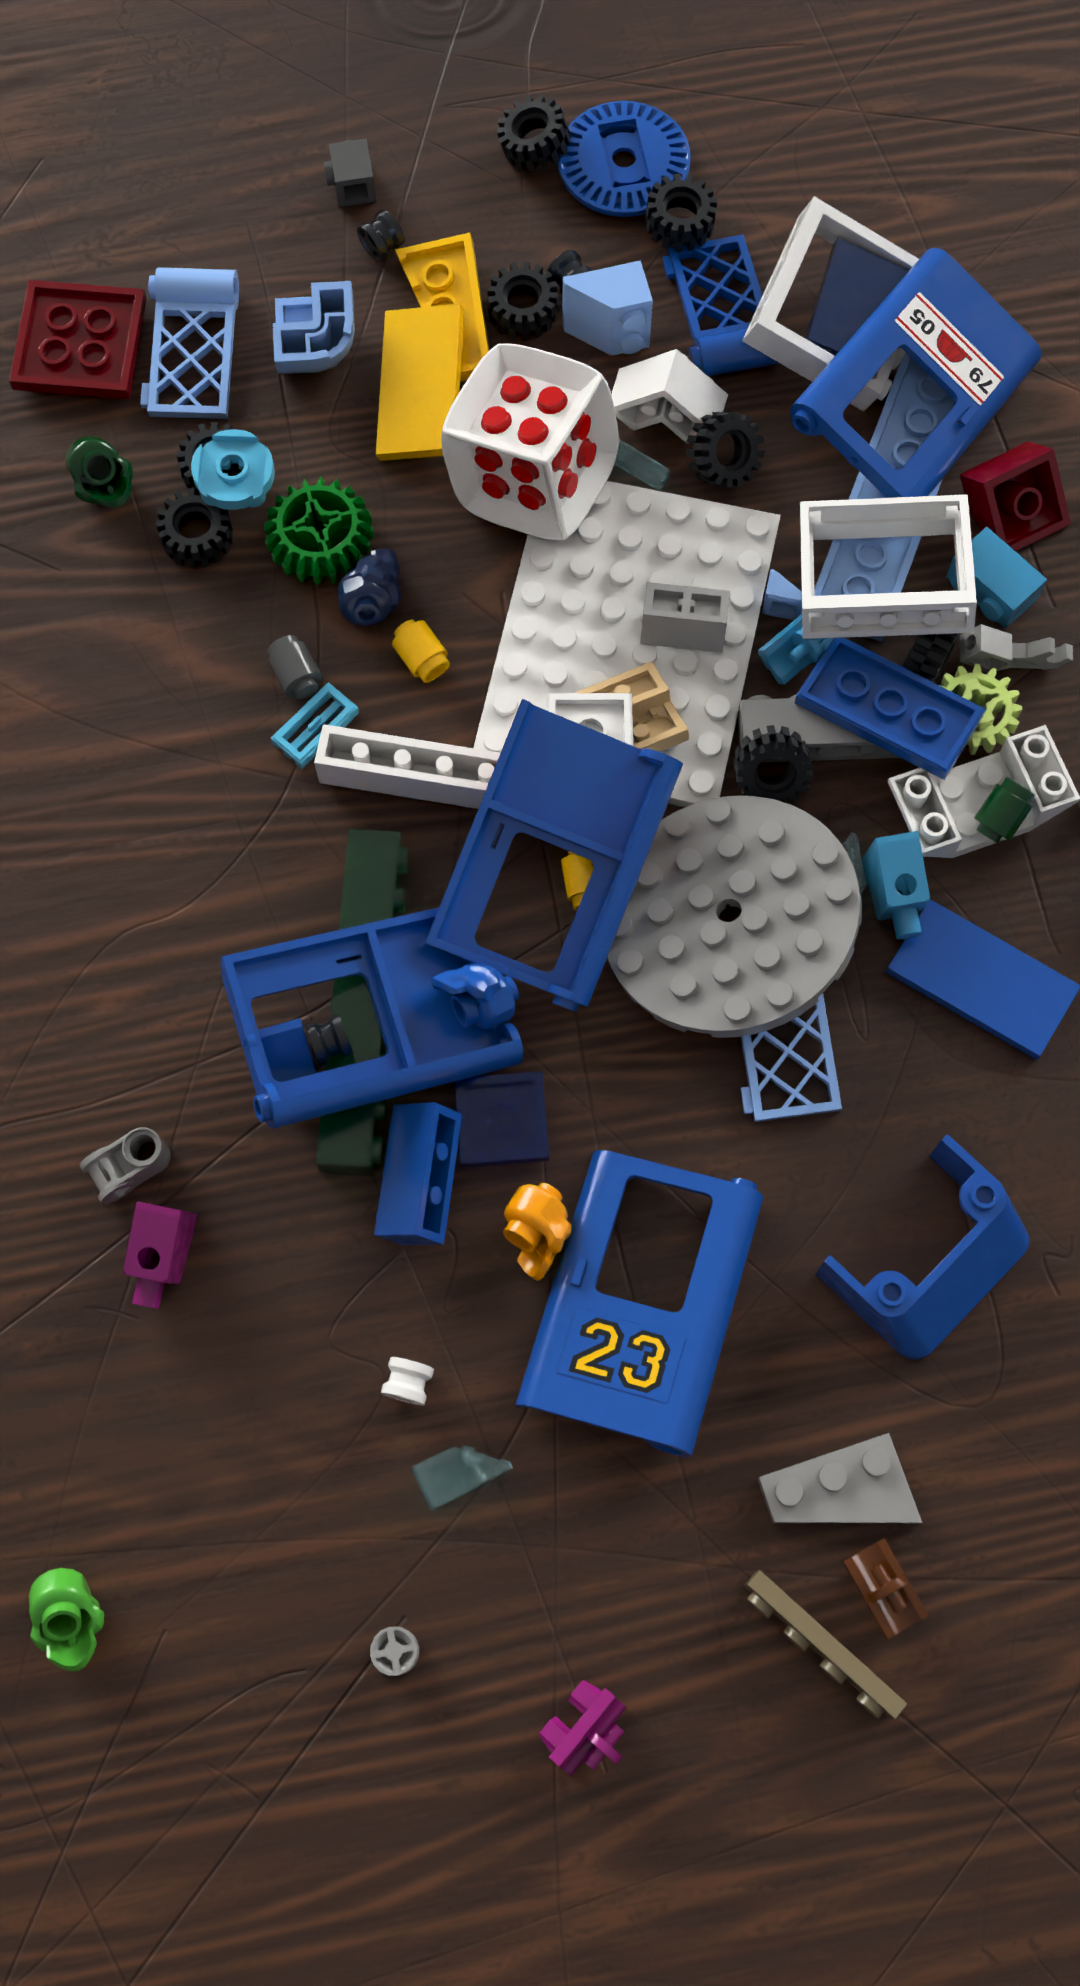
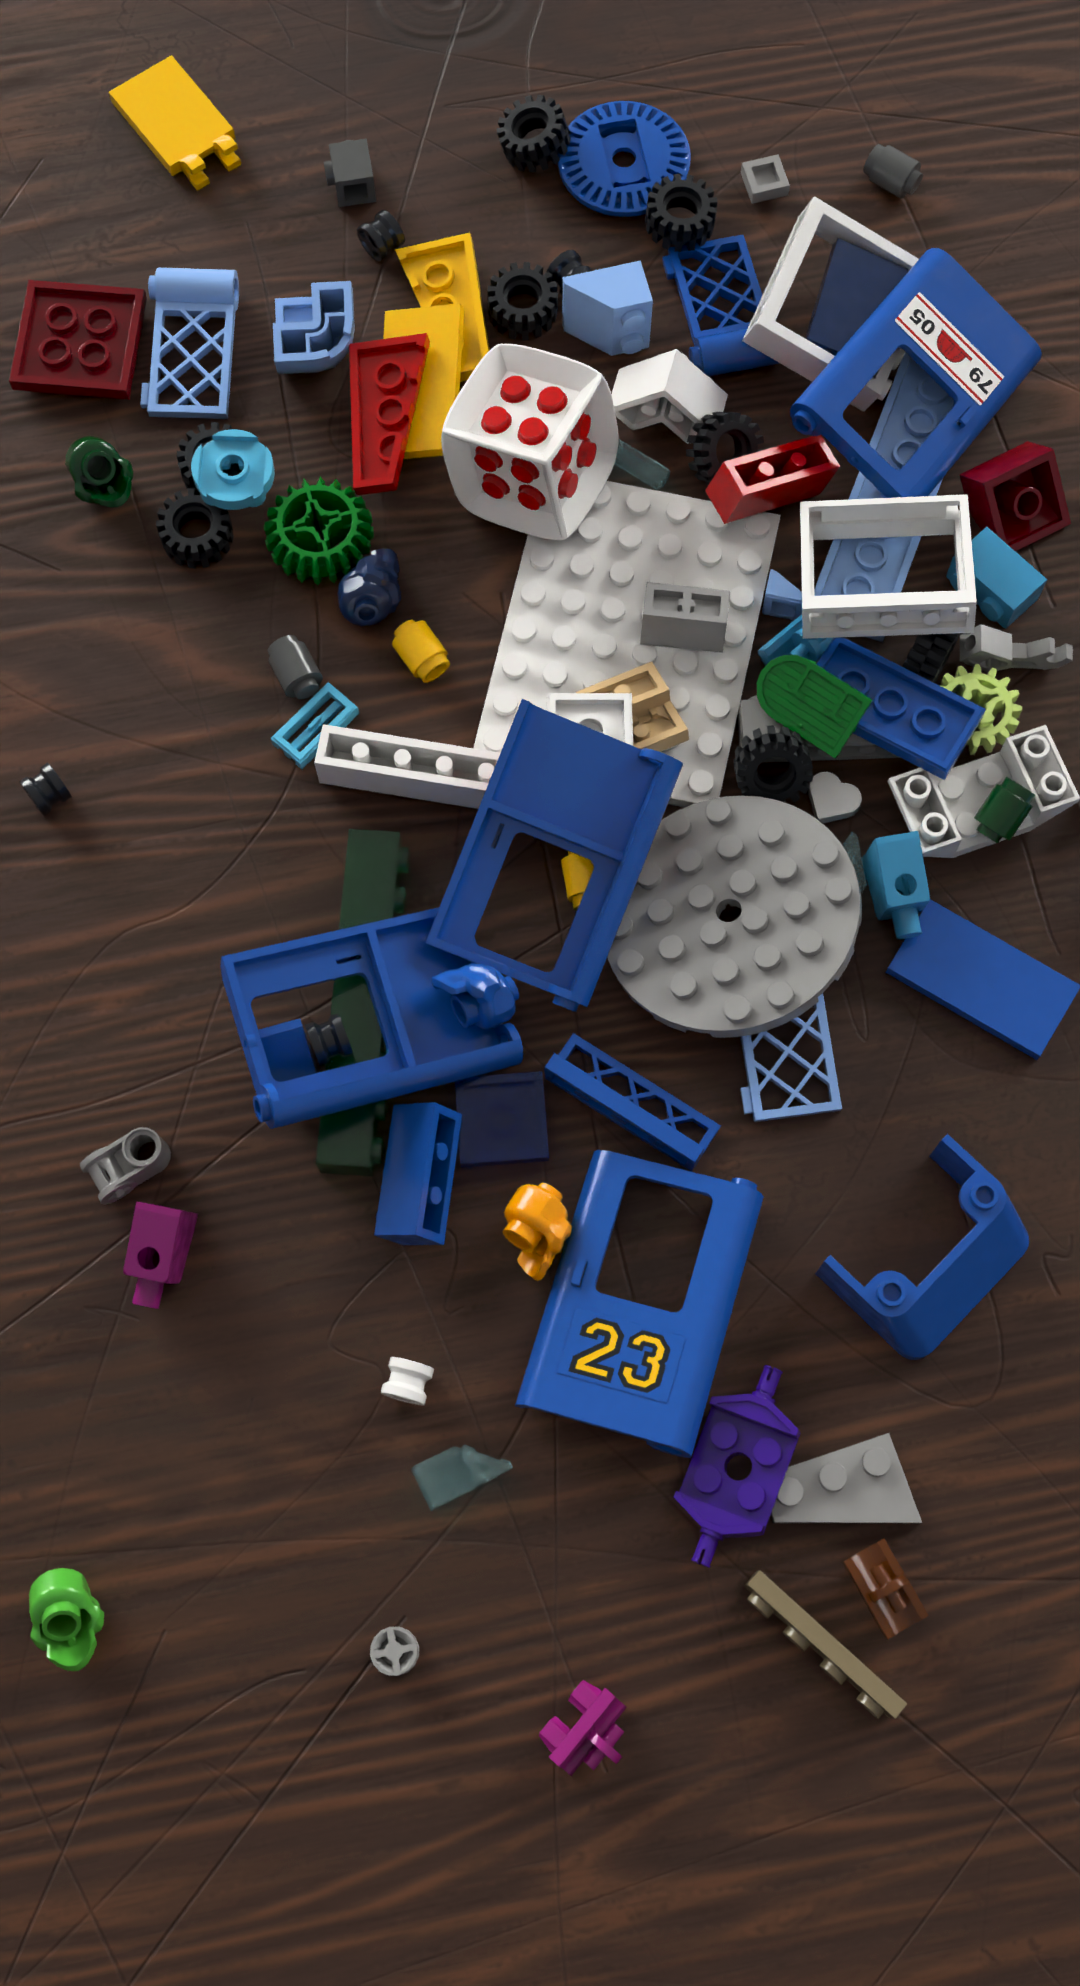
none -> black wheel [19,763,72,816]
none -> yellow tile [109,55,241,191]
none -> red wing [349,333,430,496]
none -> blue fence [545,1033,721,1172]
none -> dark purple plate [674,1365,801,1568]
none -> red brick [705,435,840,524]
none -> light grey plate [741,154,790,204]
none -> green window [756,655,873,759]
none -> white tile [808,772,862,824]
none -> dark grey brick [863,144,923,199]

